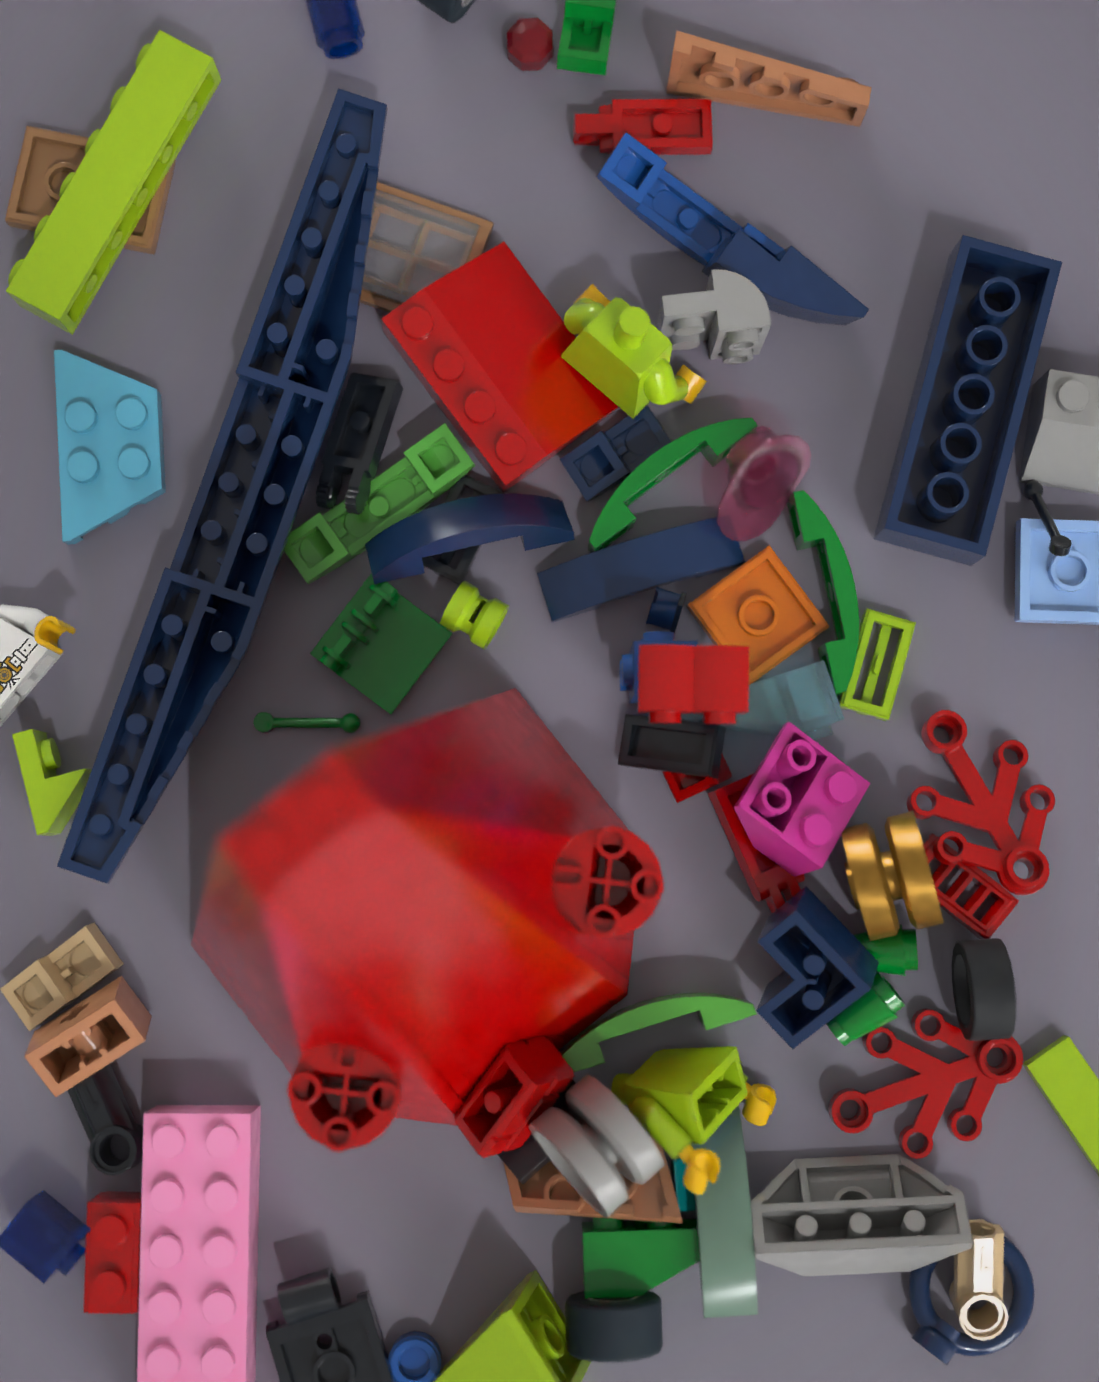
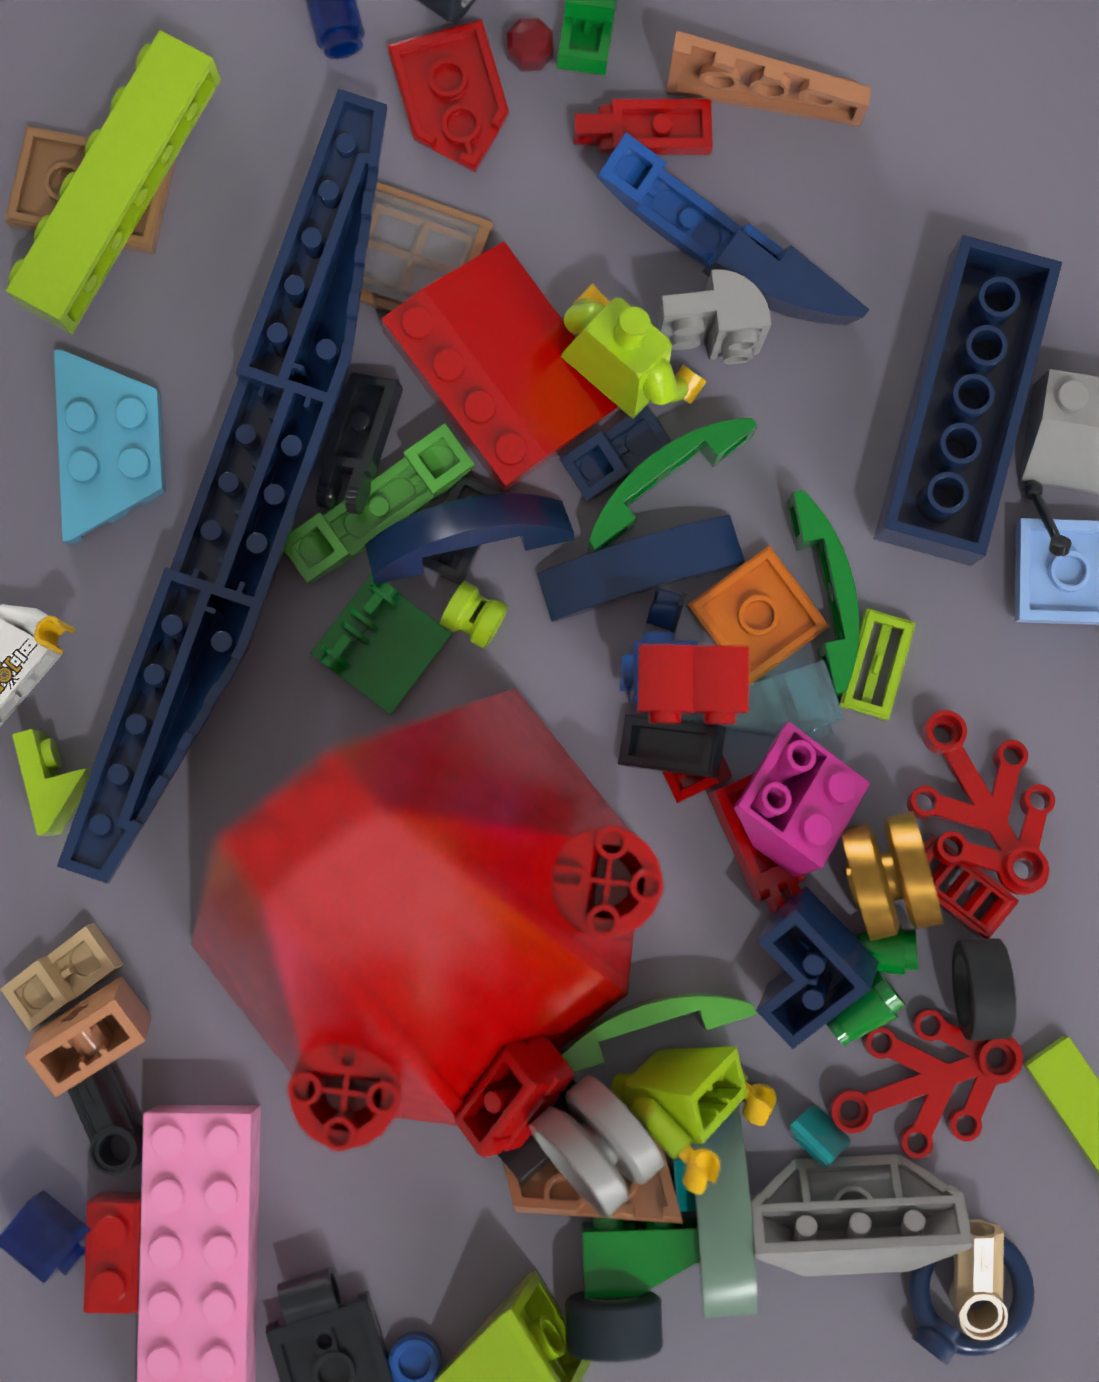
green hinge [253,712,360,733] -> none
clear pink piece [717,426,811,541] -> none
none -> red tile [387,19,509,173]
none -> teal slope [788,1105,851,1168]

